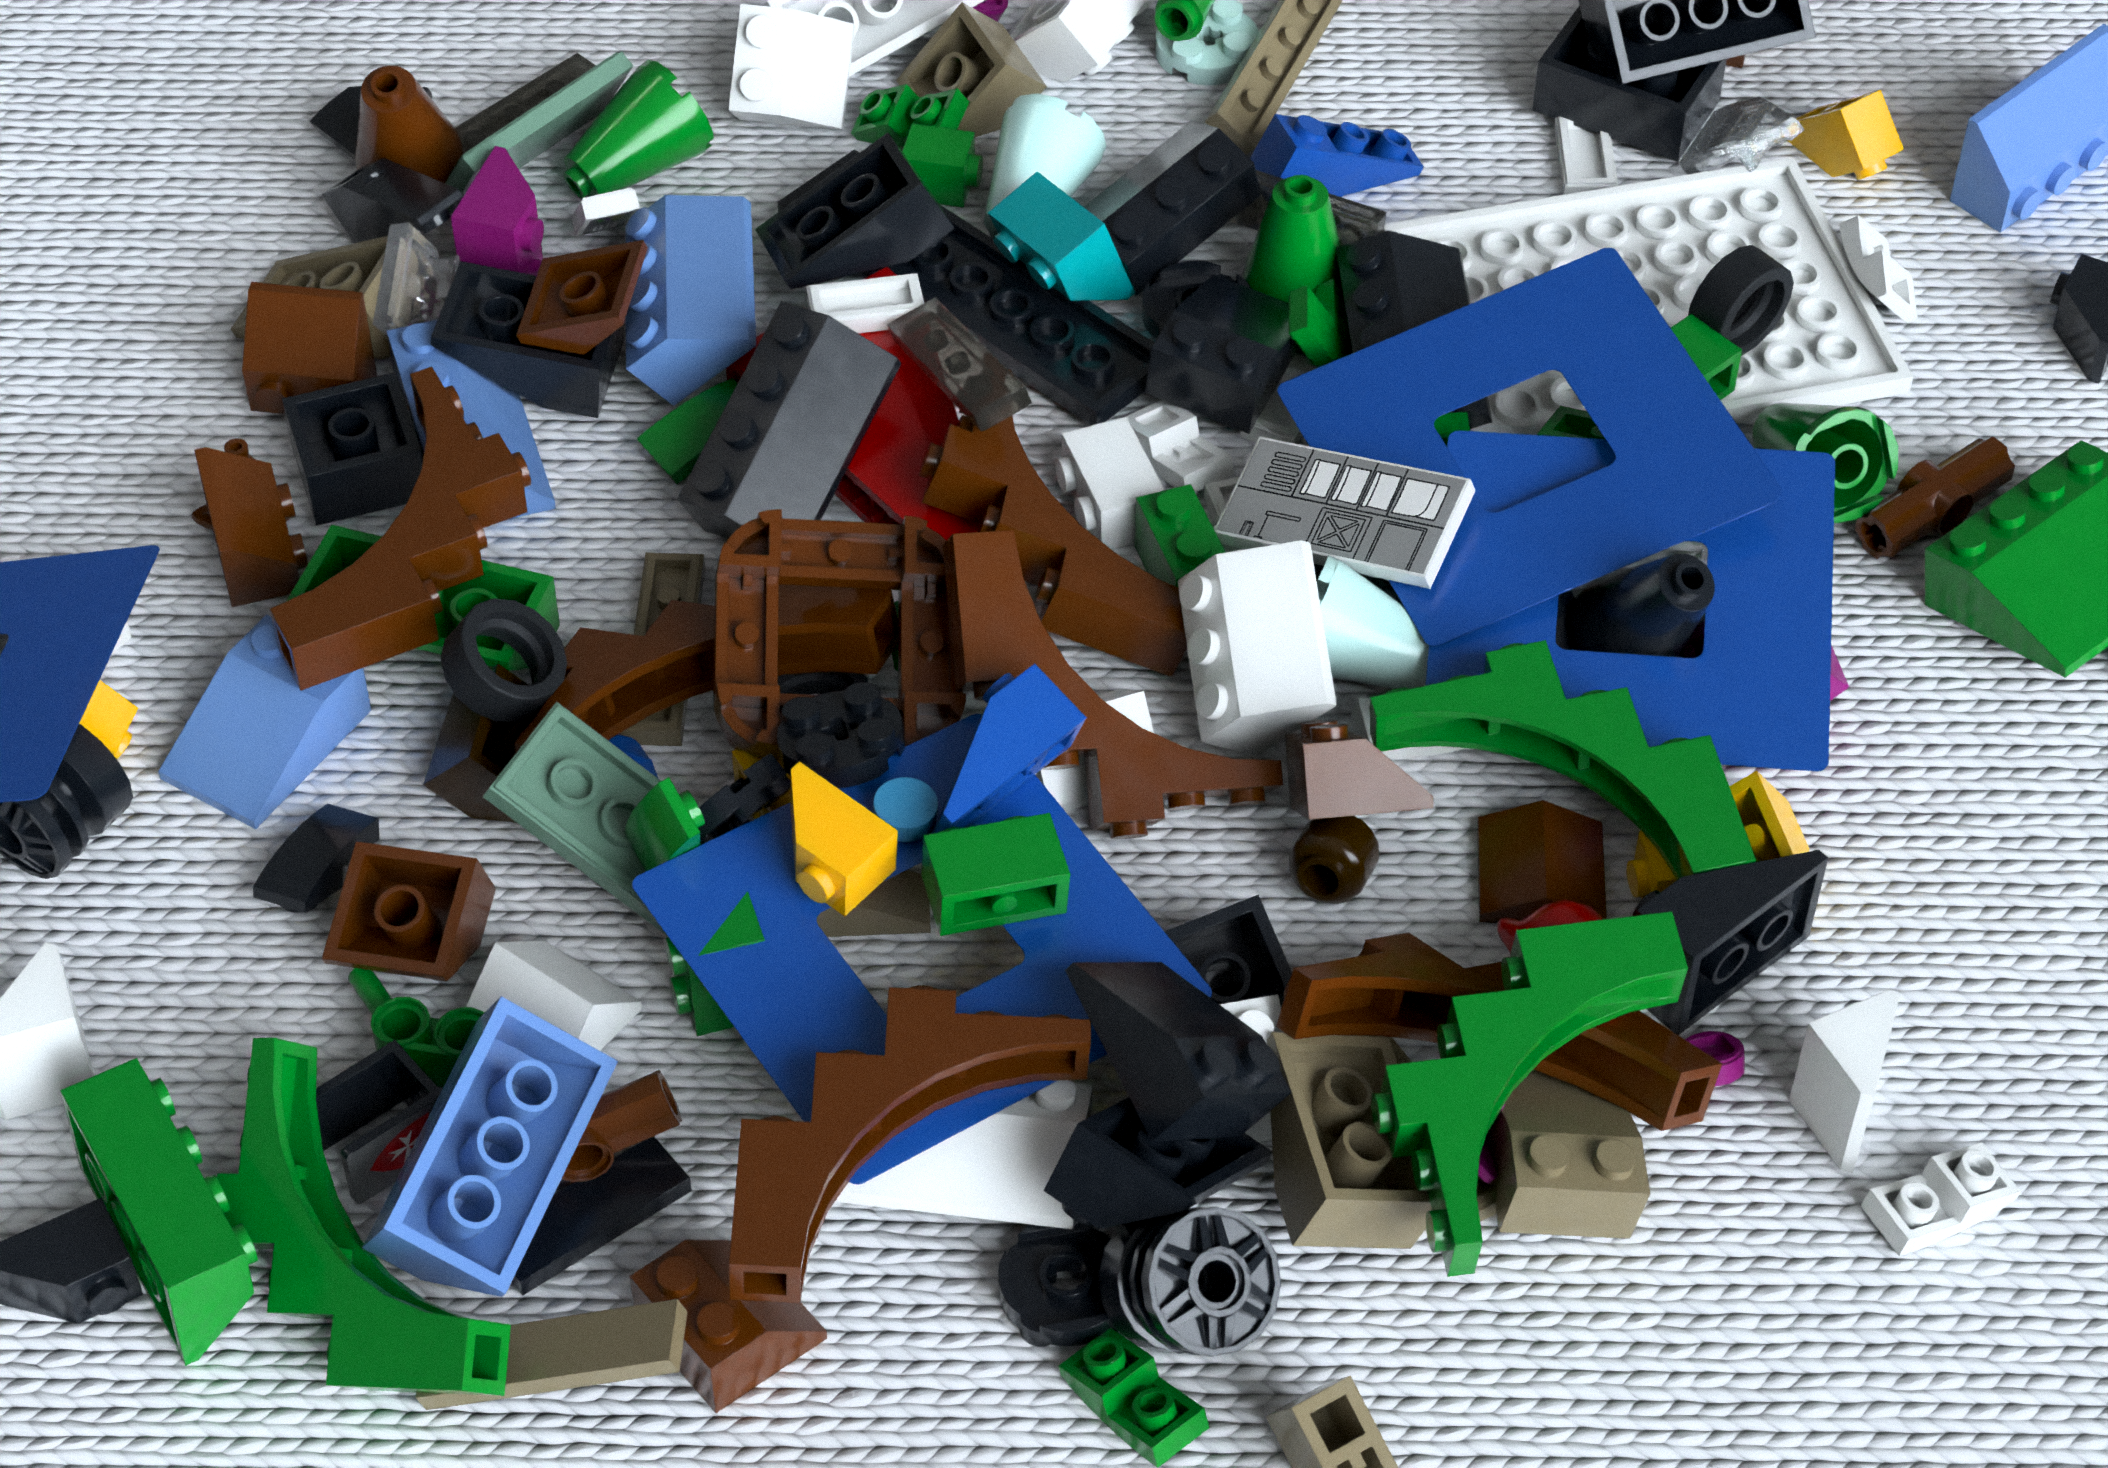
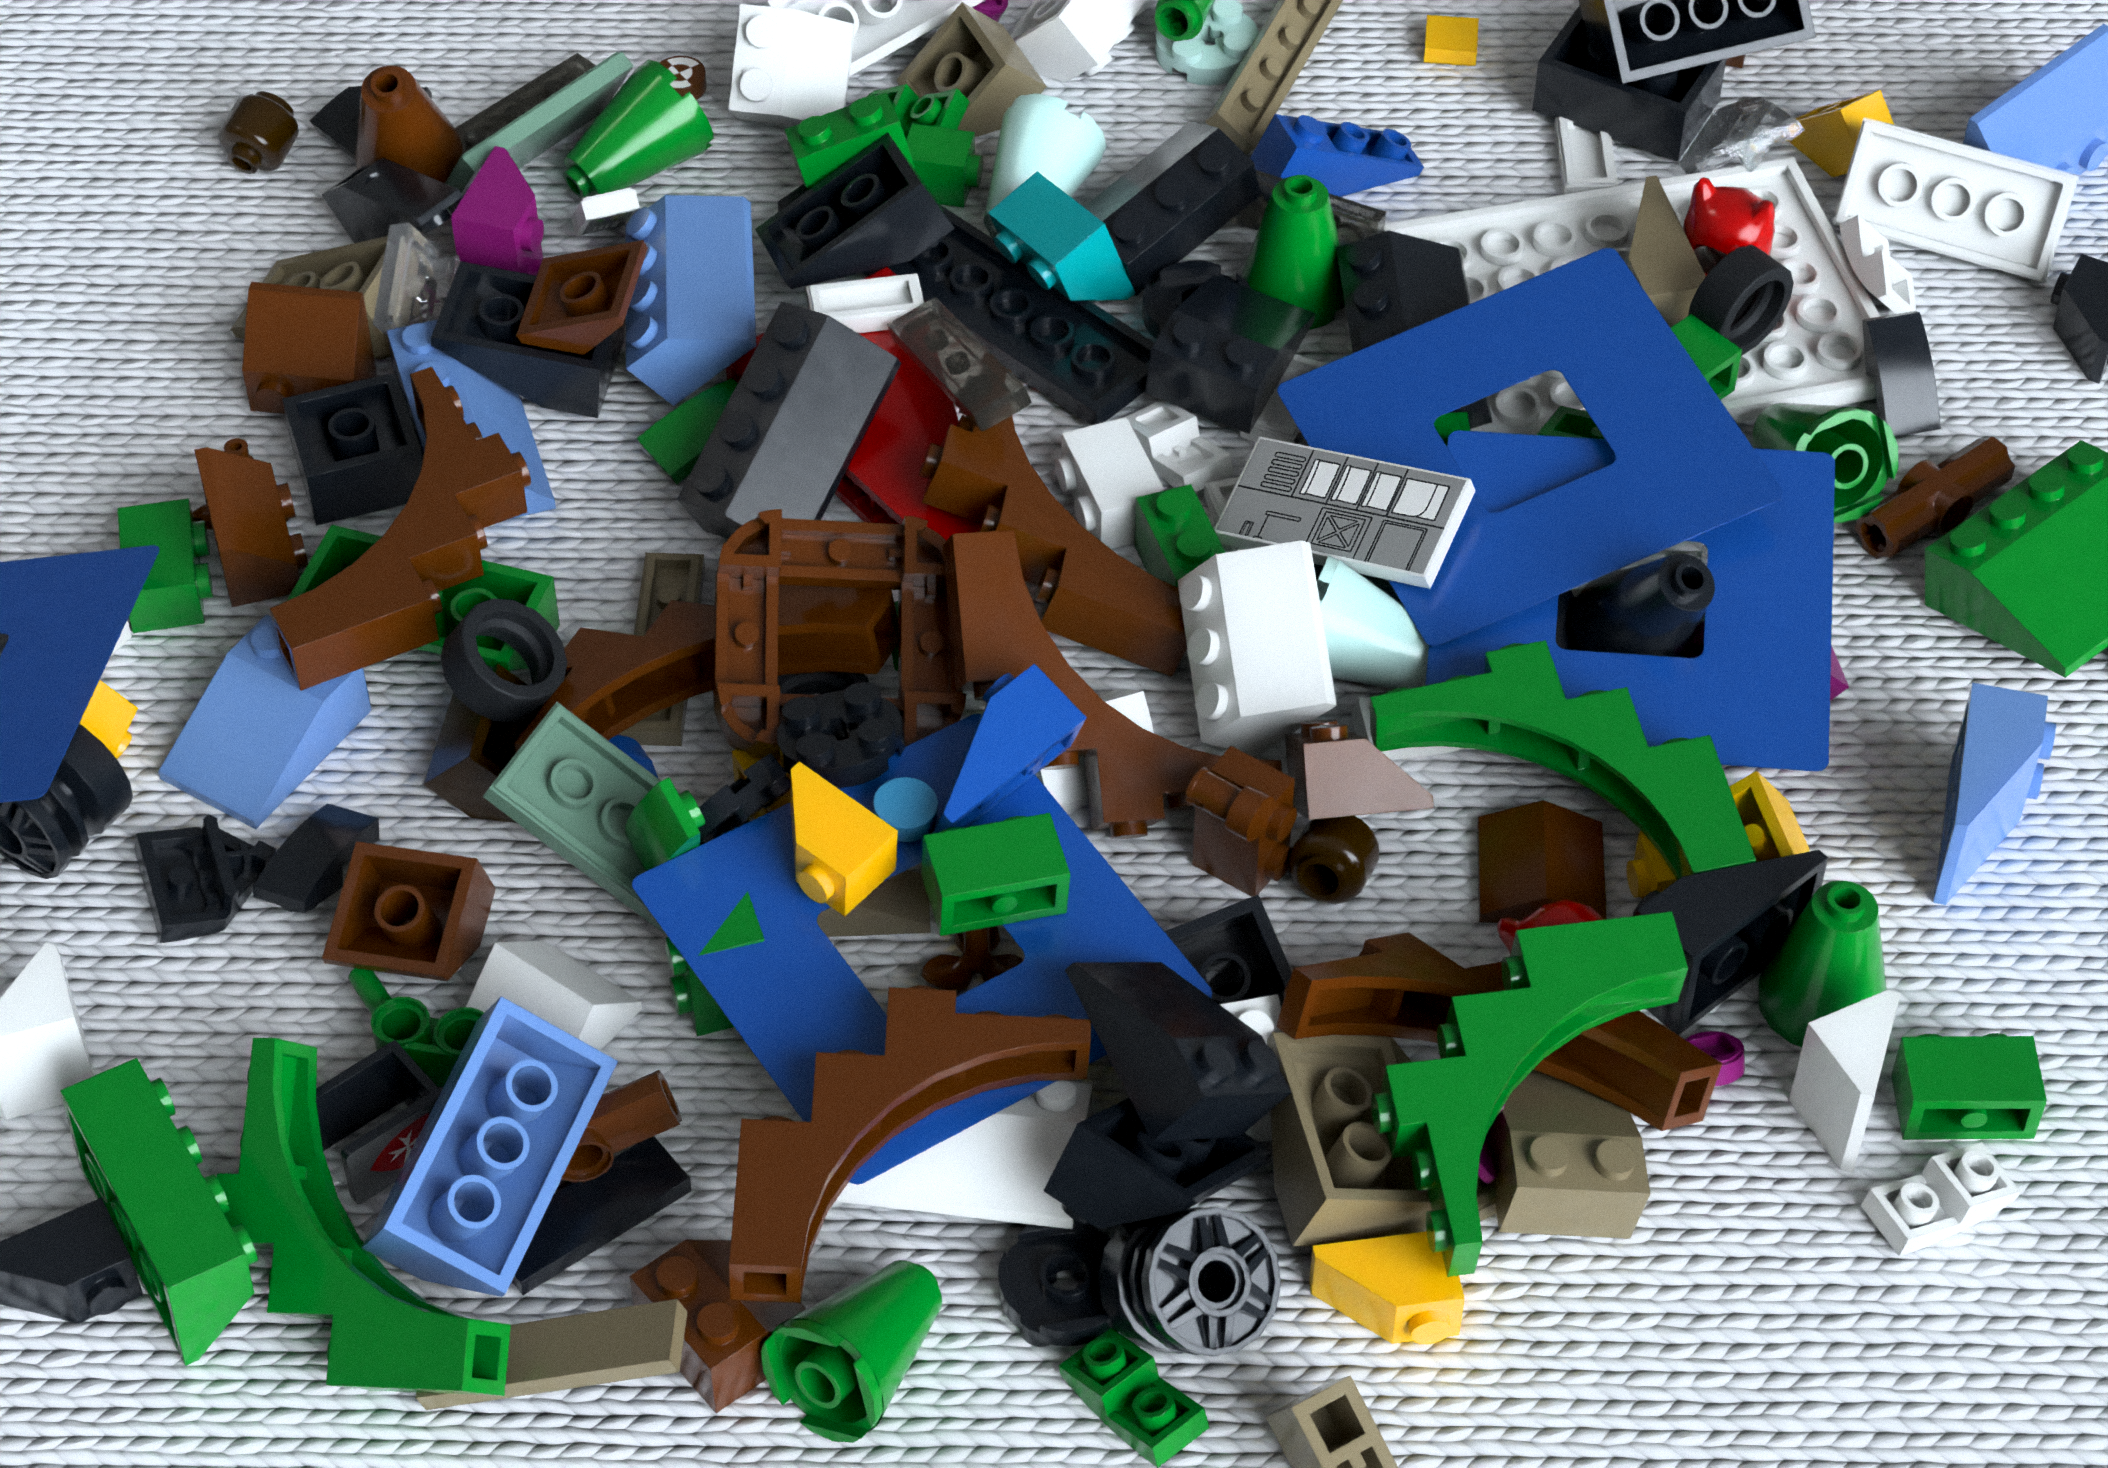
green tile [1288,279,1353,367] -> none
none -> green brick [118,498,213,633]
none -> black slope [135,814,276,943]
none -> dark brown head [218,91,299,174]
none -> reddish brown tile [659,56,707,100]
none -> green cone [761,1260,942,1443]
none -> green slope [784,92,915,191]
none -> reddish brown plant [921,926,1024,991]
none -> reddish brown hinge [1185,746,1297,897]
none -> yellow slope [1309,1231,1465,1344]
none -> yellow tile [1424,15,1479,66]
none -> dark tan slope [1627,175,1706,328]
none -> red piece [1683,177,1775,276]
none -> green cone [1758,881,1887,1047]
none -> white tile [1832,117,2079,283]
none -> black slope [1862,311,1941,437]
none -> green brick [1891,1033,2047,1140]
none -> medium blue slope [1933,682,2056,905]

